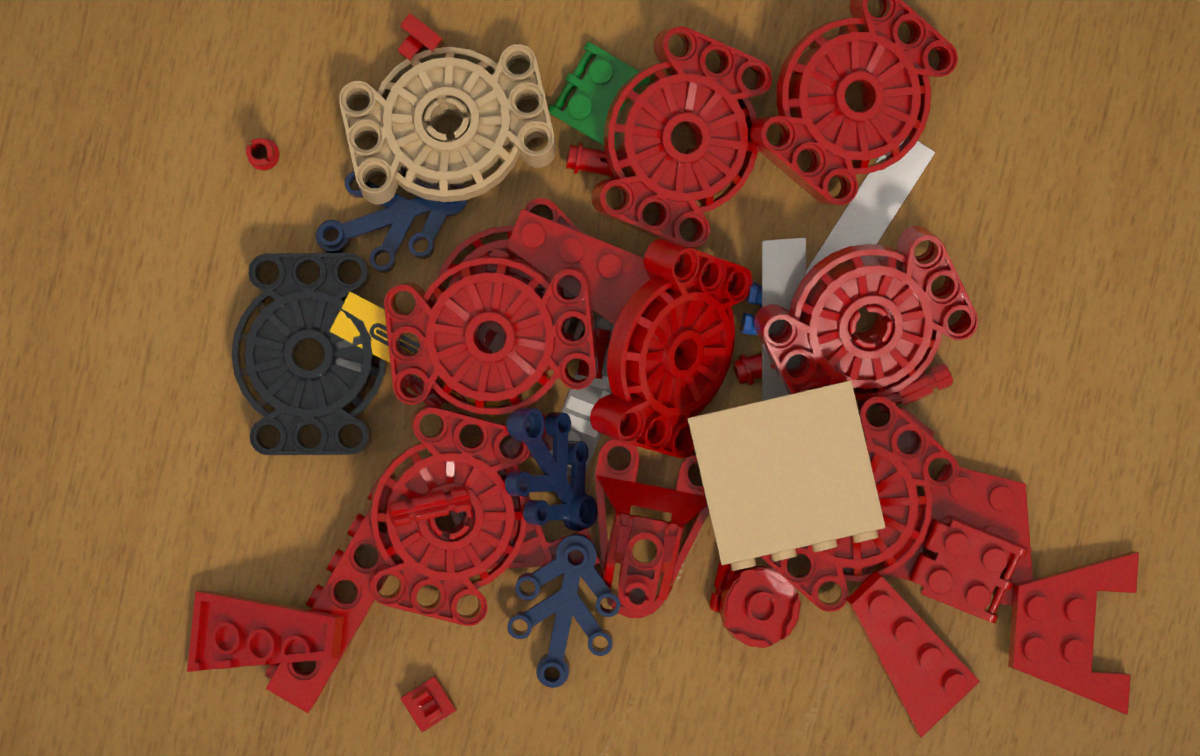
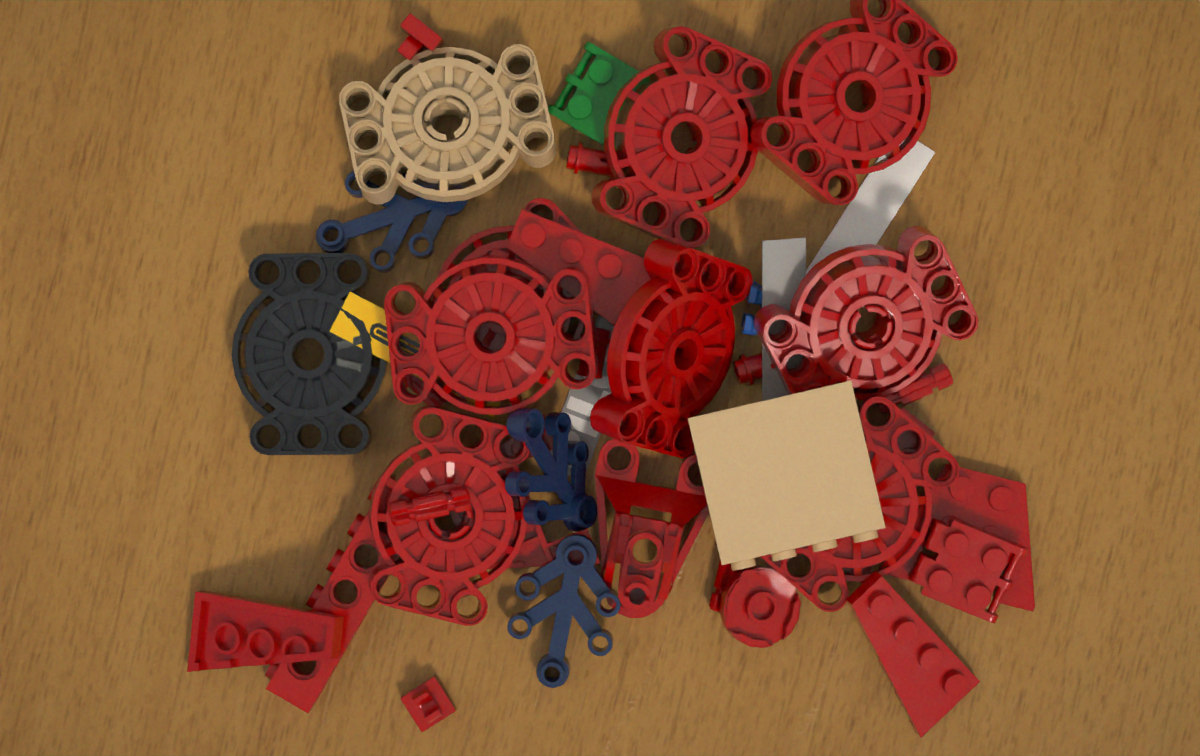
red pin [246,138,280,171] -> none
red wing [1008,551,1139,715] -> none

